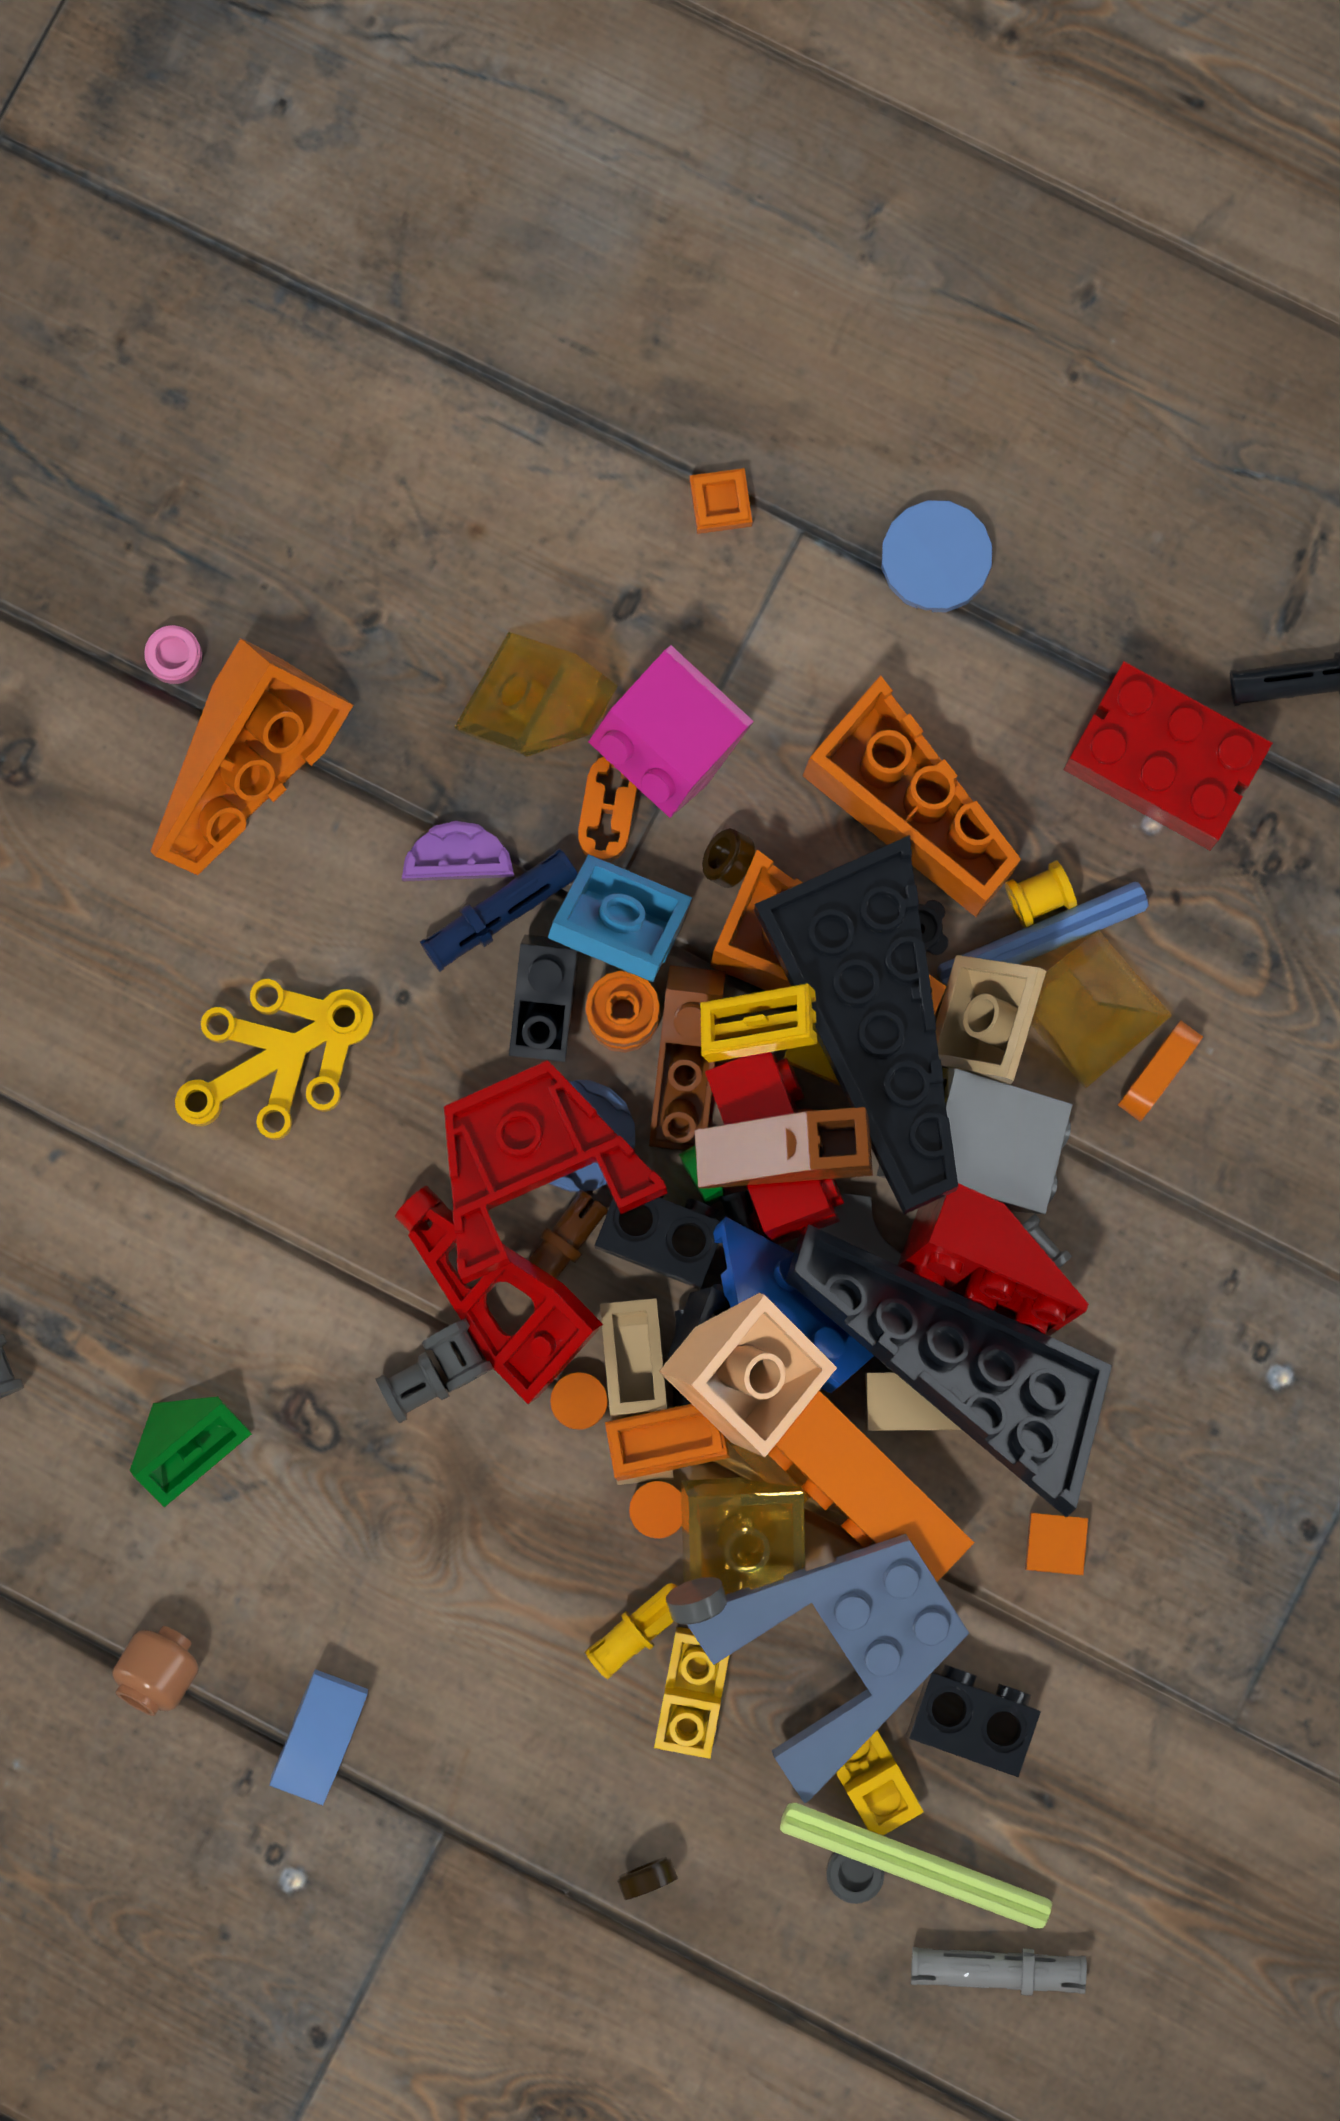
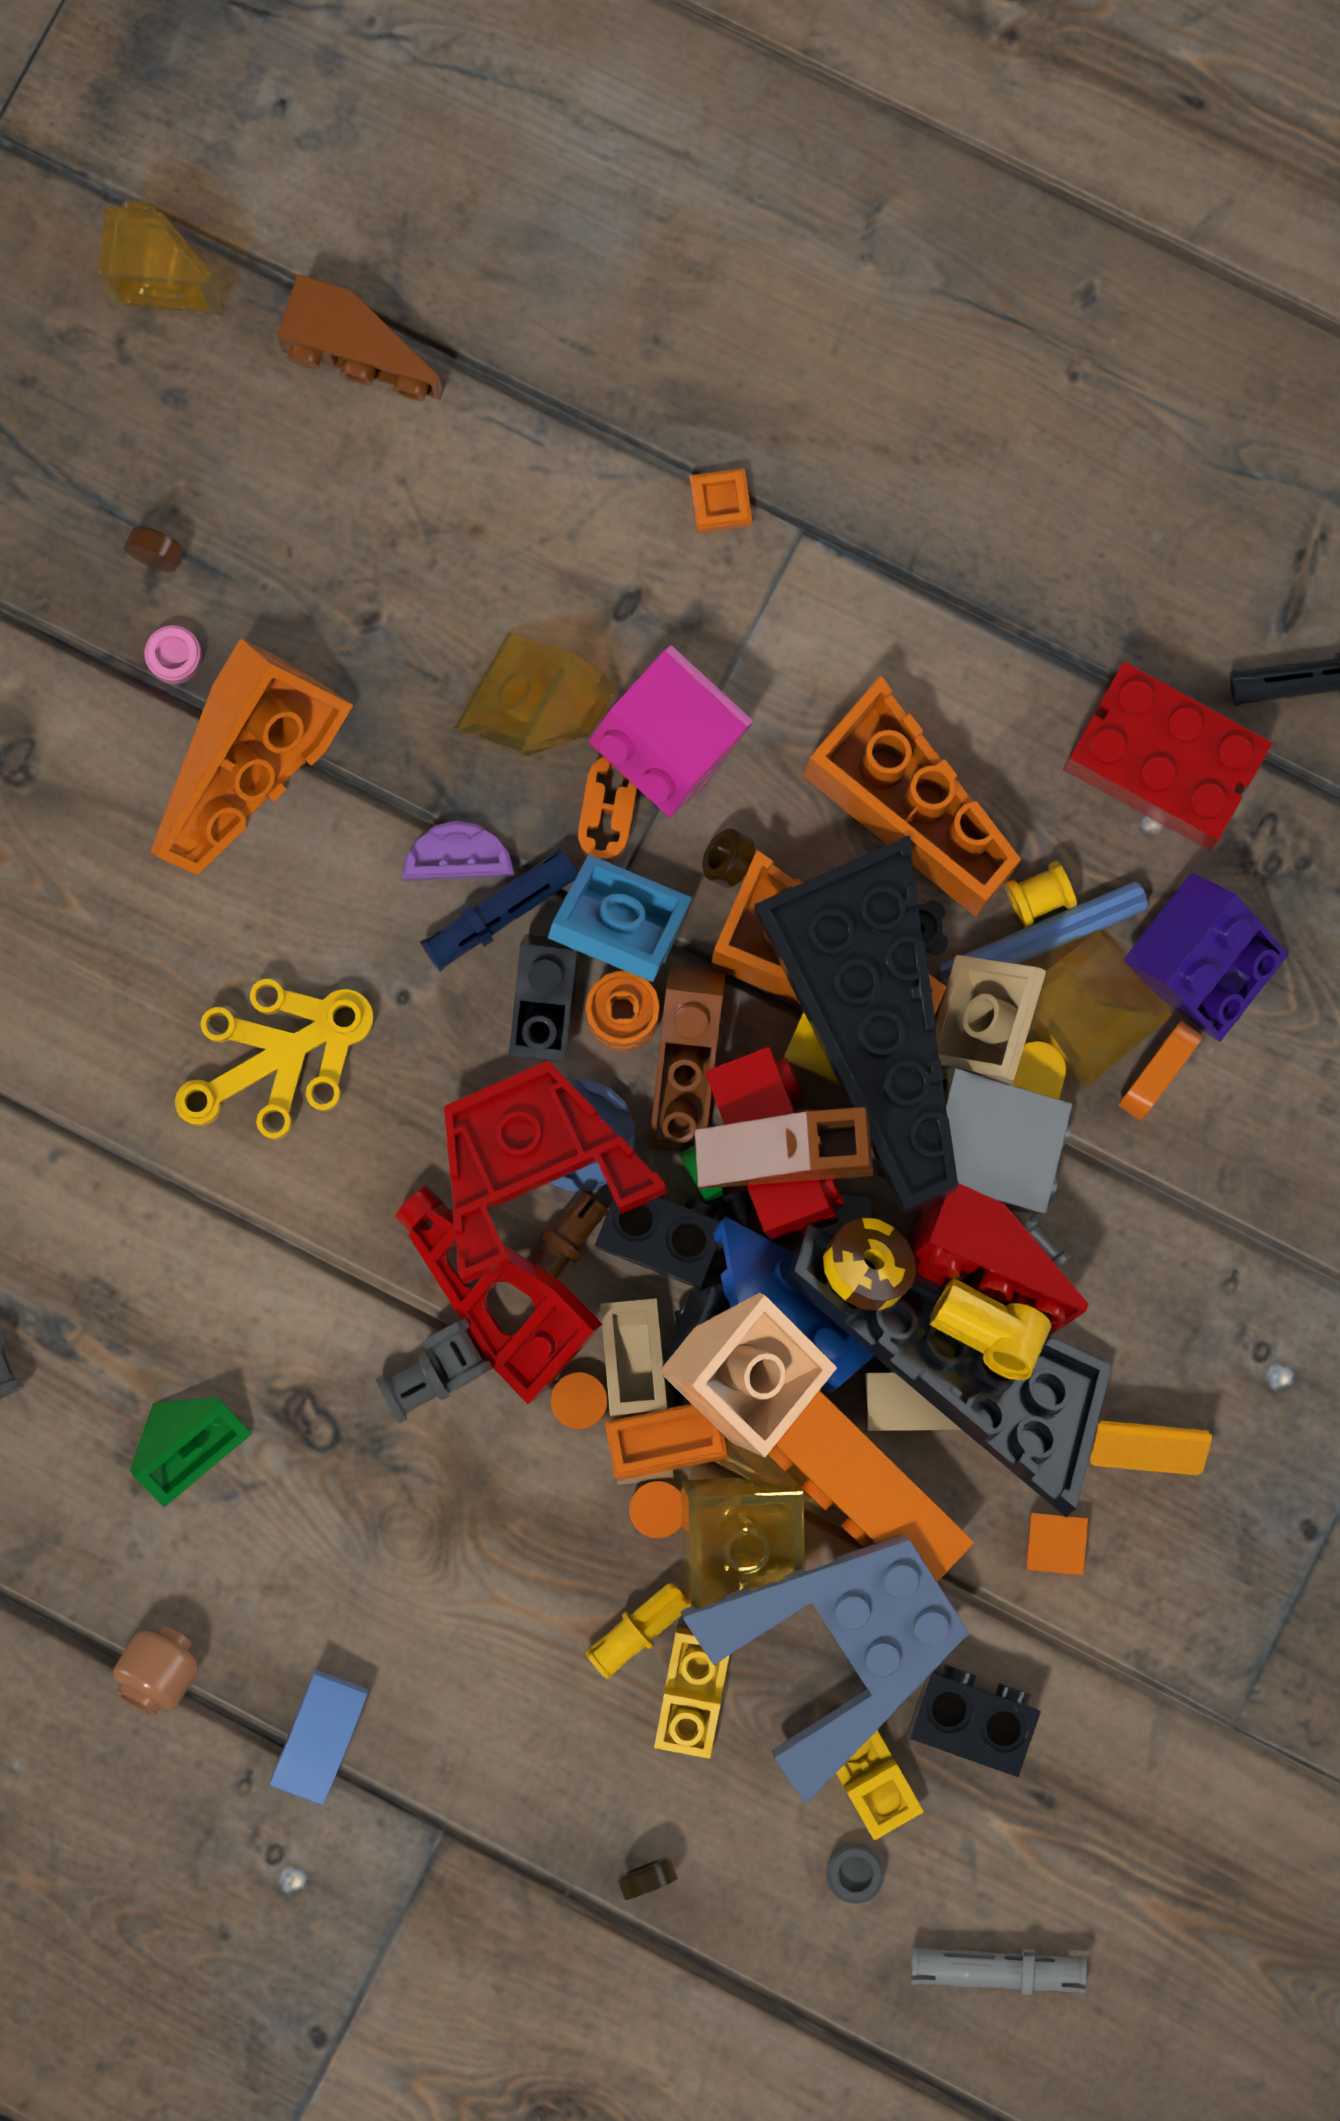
dark grey tile [666,1577,727,1625] -> none
yellow tile [700,983,817,1063] -> none
yellowish green axle [780,1803,1052,1929] -> none
medium blue tile [881,500,992,612] -> none
none -> clear yellow slope [98,202,224,315]
none -> reddish brown tile [124,526,183,572]
none -> dark orange slope [277,274,443,401]
none -> piece [823,1217,917,1311]
none -> yellow piece [929,1278,1051,1380]
none -> yellow tile [1011,1041,1066,1100]
none -> light orange slope [1089,1421,1212,1475]
none -> dark purple slope [1123,872,1289,1042]

